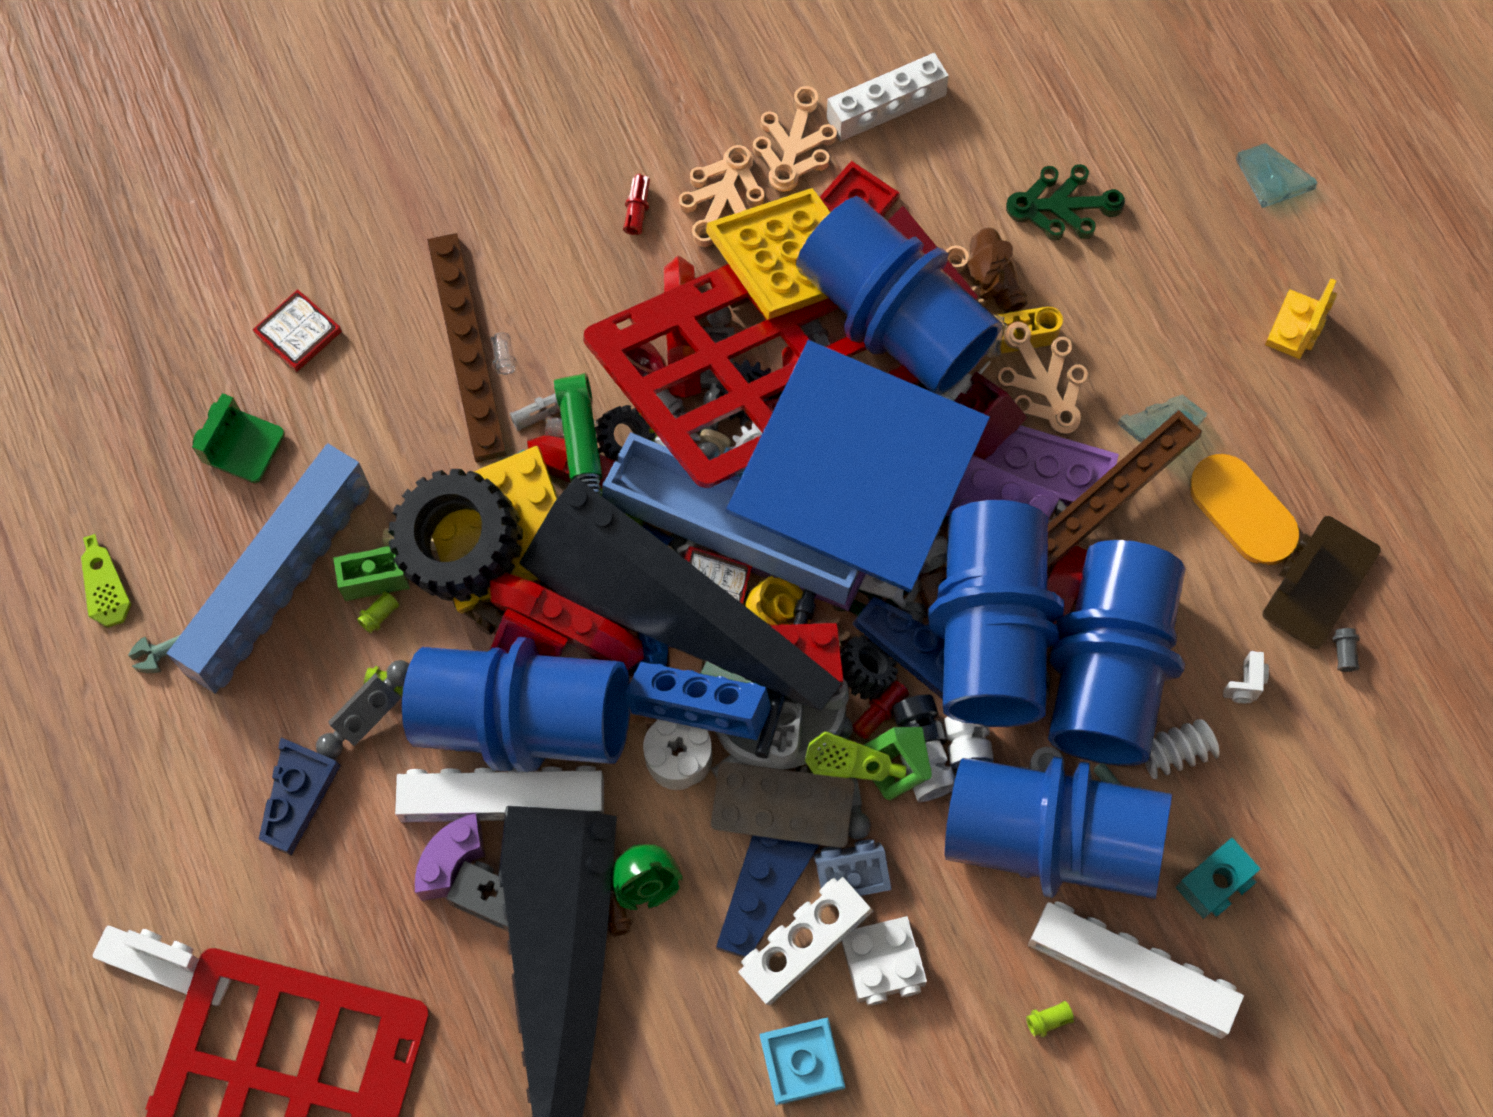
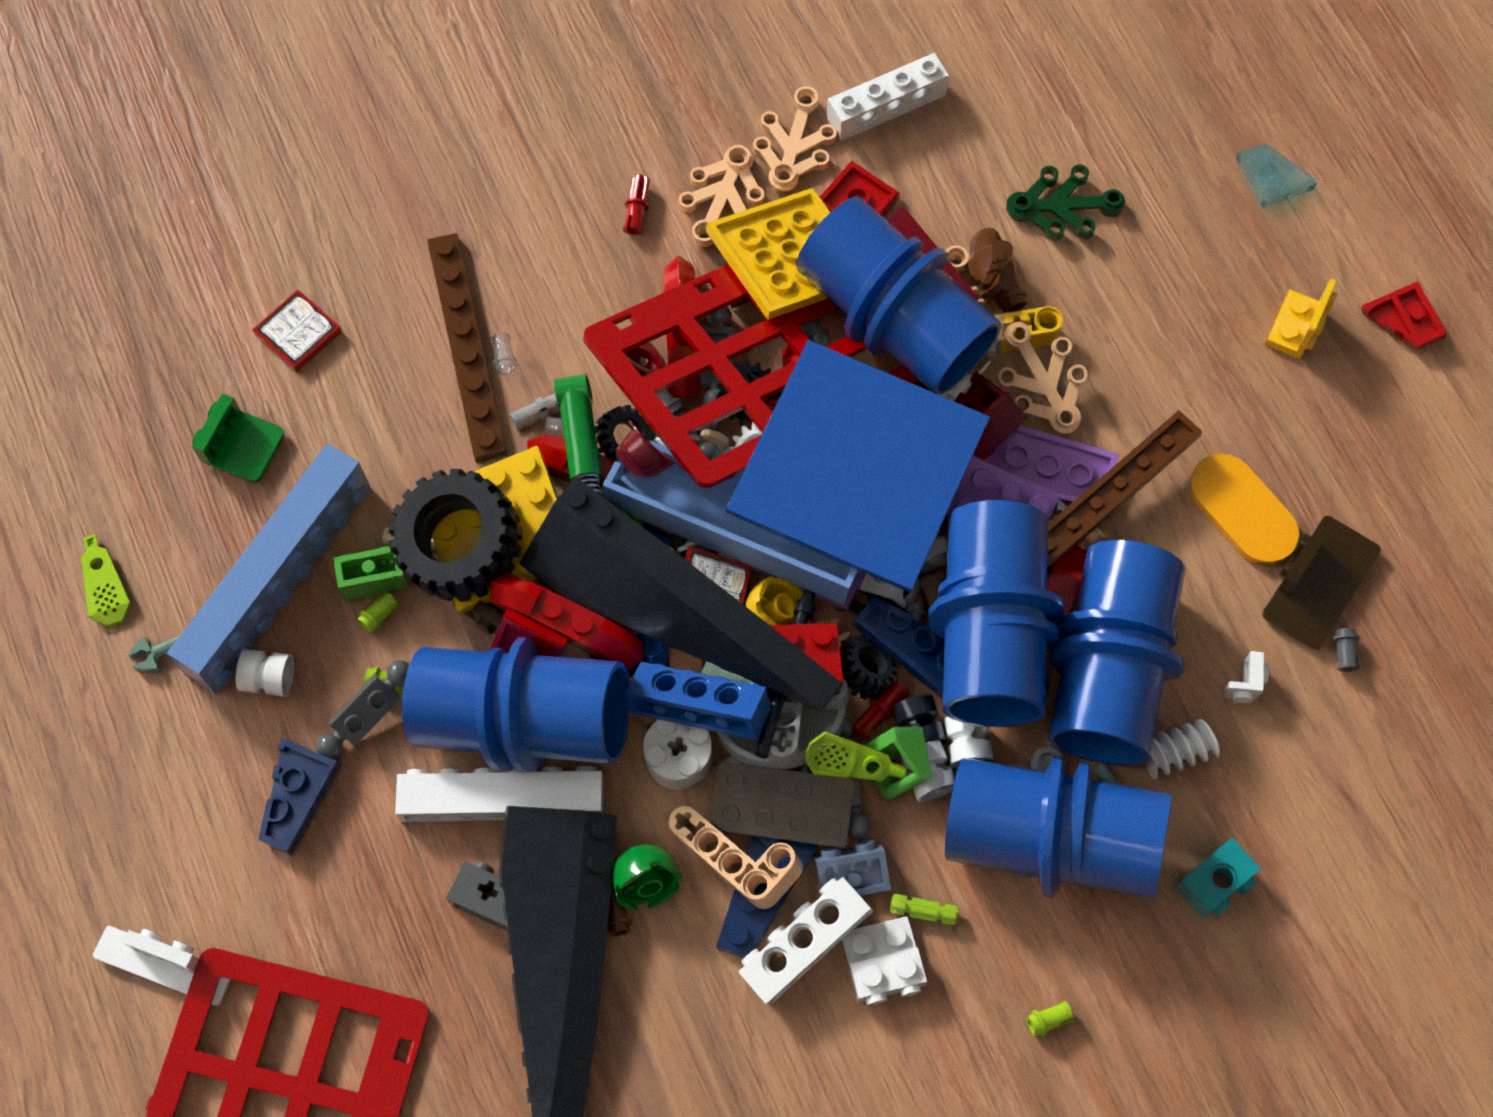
medium lavender brick [415,814,485,901] -> none
medium azure plate [759,1017,845,1106] -> none
white brick [1027,901,1244,1039] -> none
clear light blue wing [1118,394,1207,443] -> none
none -> white wheel [236,649,294,697]
none -> dark red piece [616,420,690,478]
none -> light nougat beam [668,806,803,909]
none -> lime axle [890,894,959,926]
none -> red wing [1361,281,1447,351]

